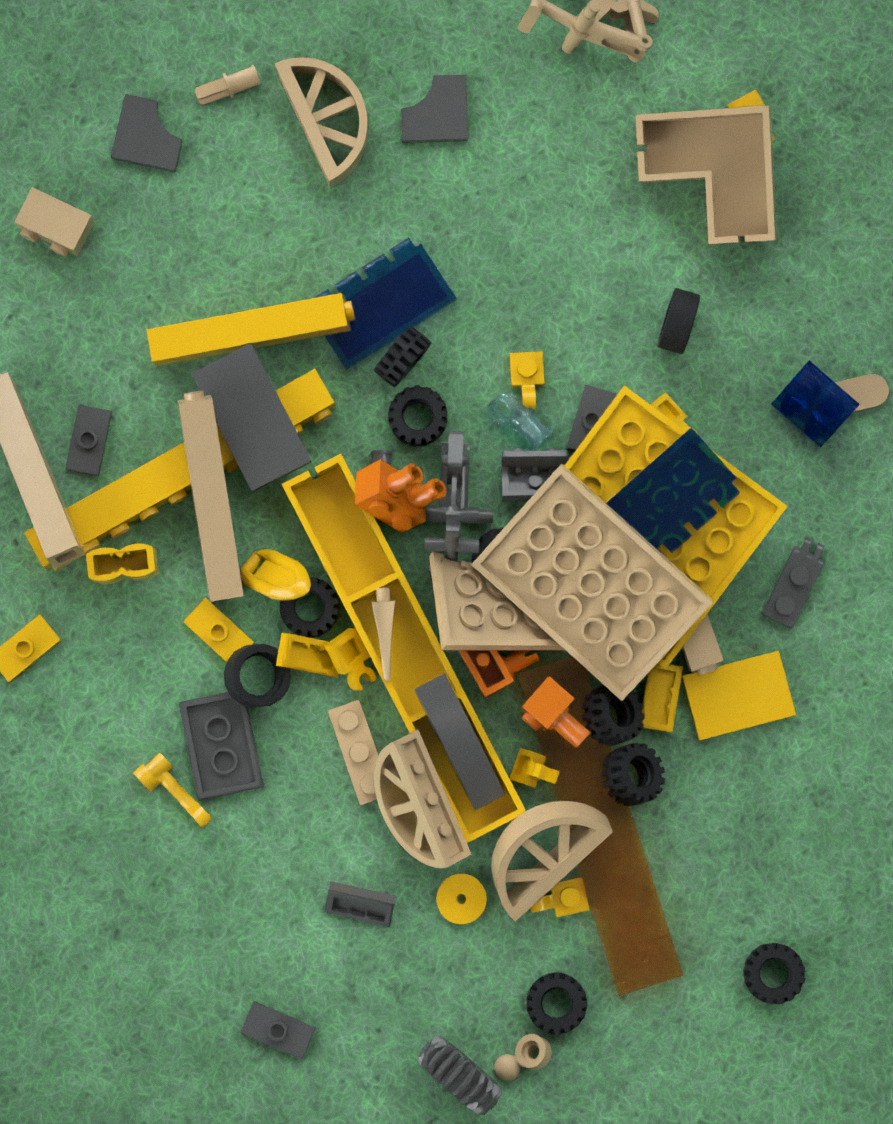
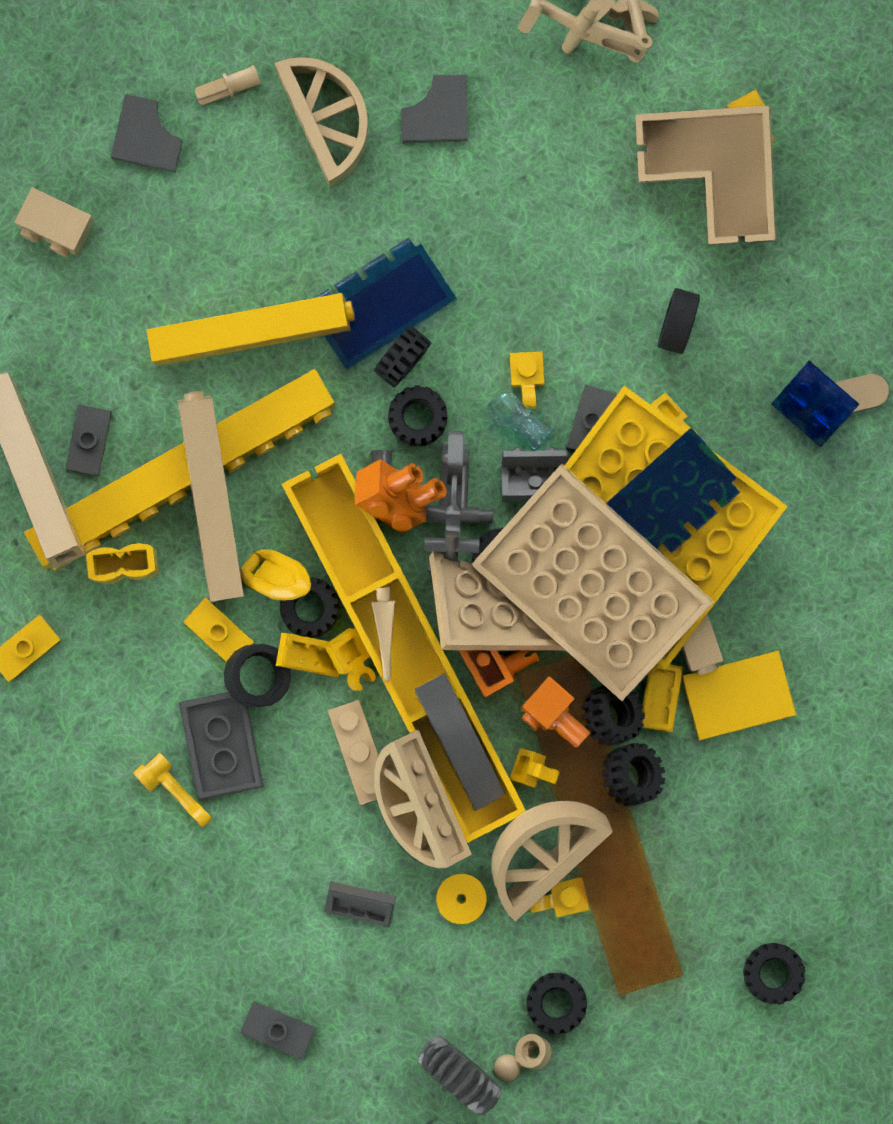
dark grey tile [192,343,312,492] -> none
dark grey hinge [762,537,825,629] -> none

